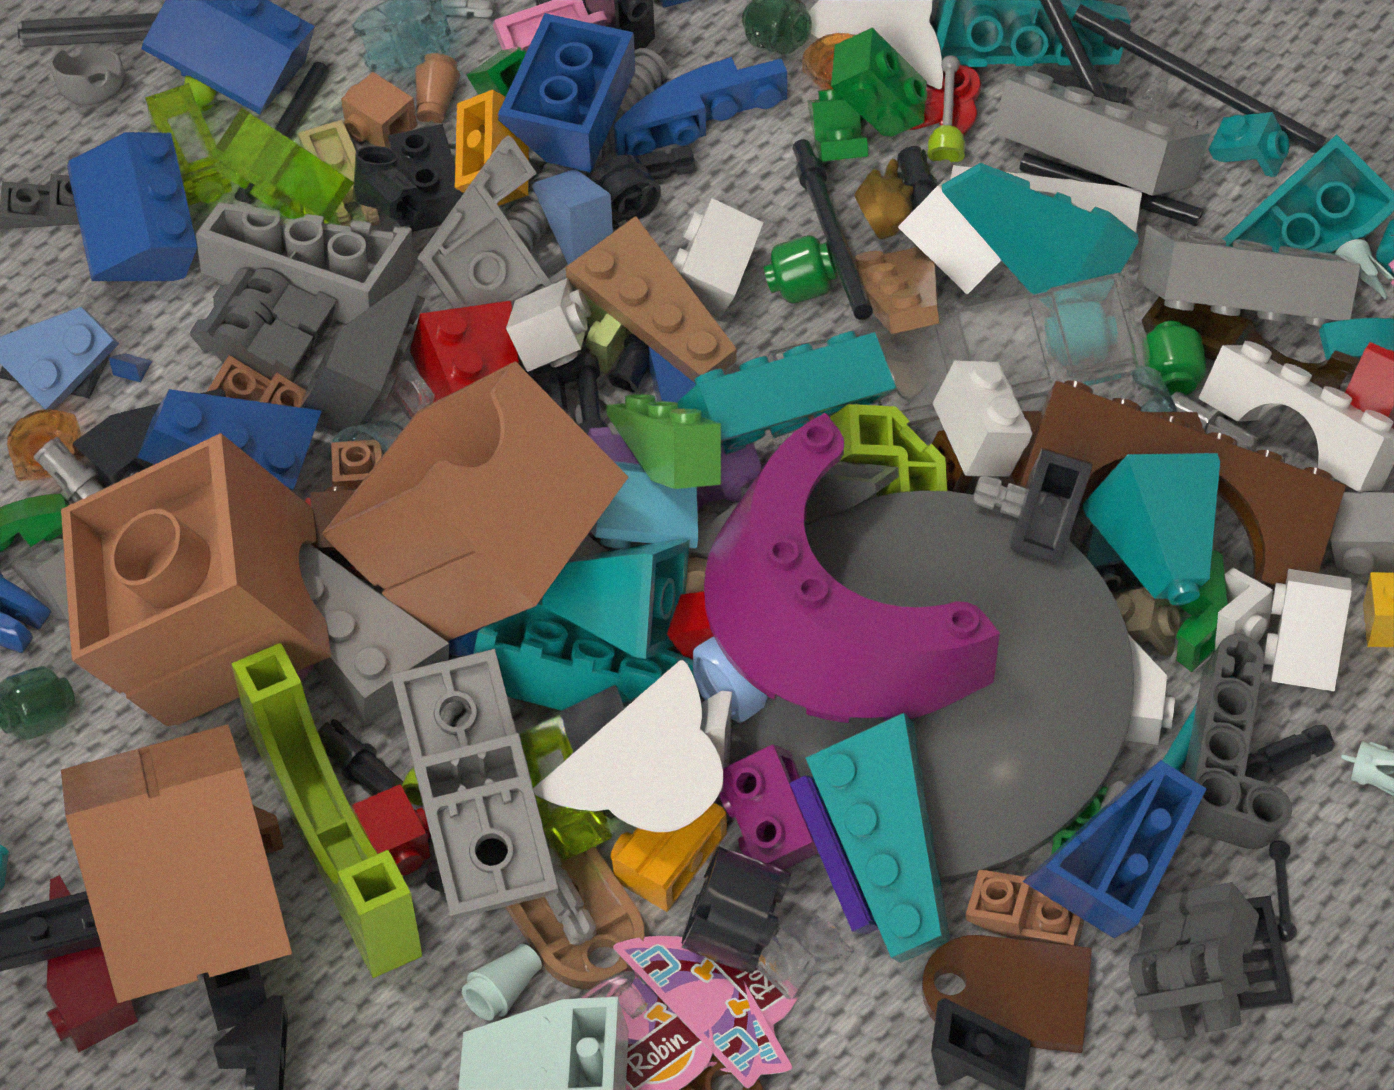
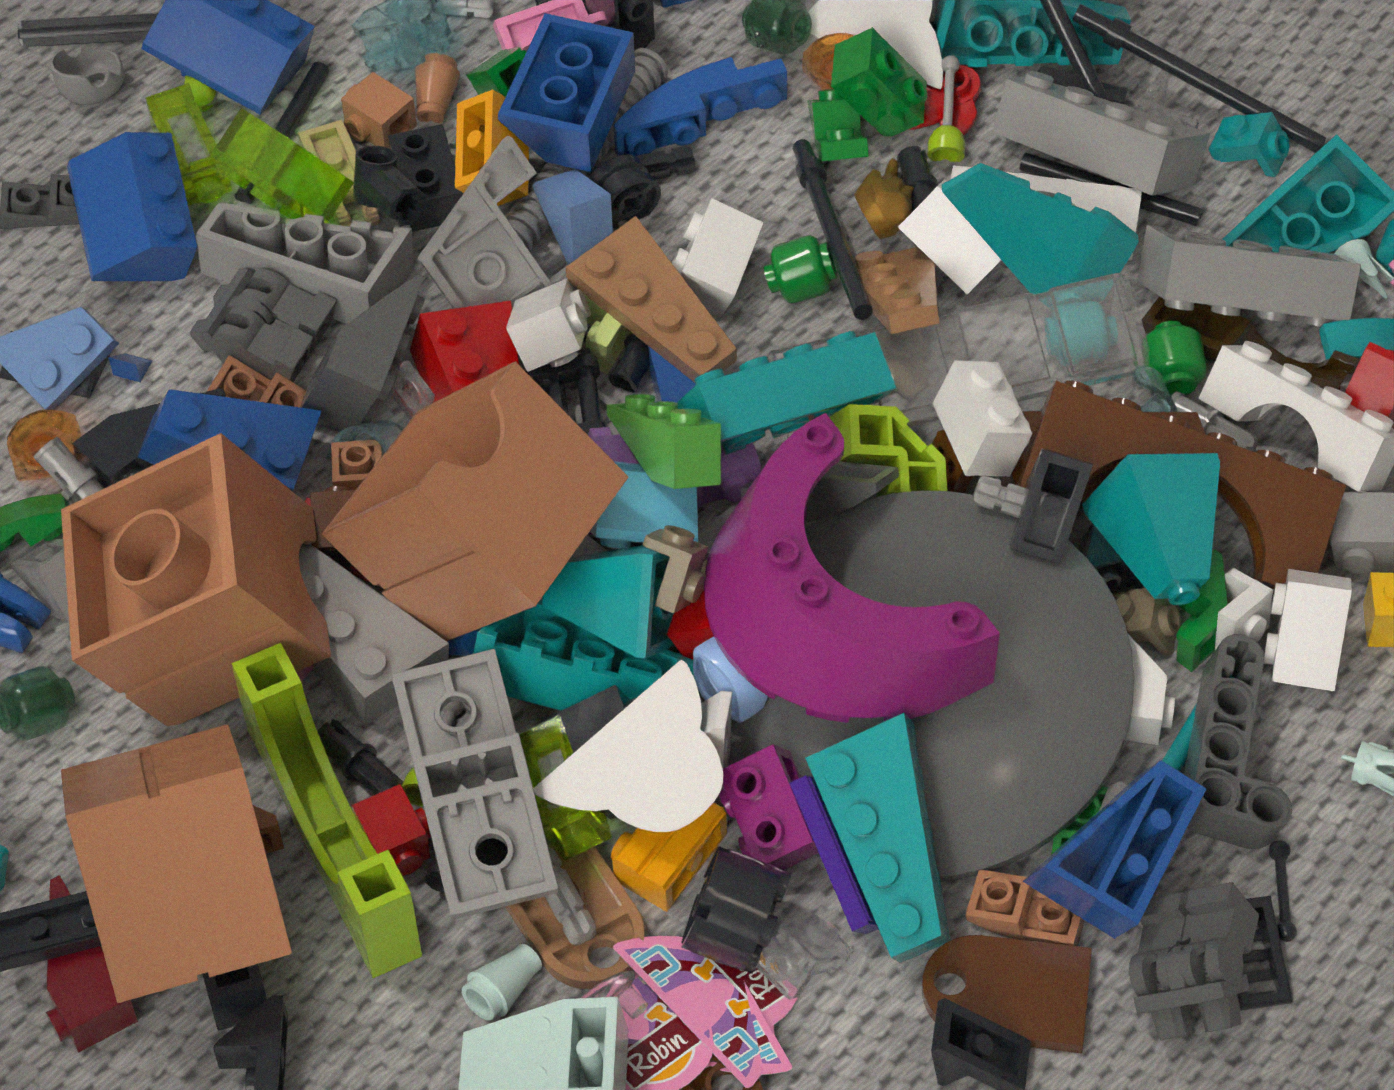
black axle [1245,725,1335,781] -> none
none -> dark tan bracket [643,525,709,613]

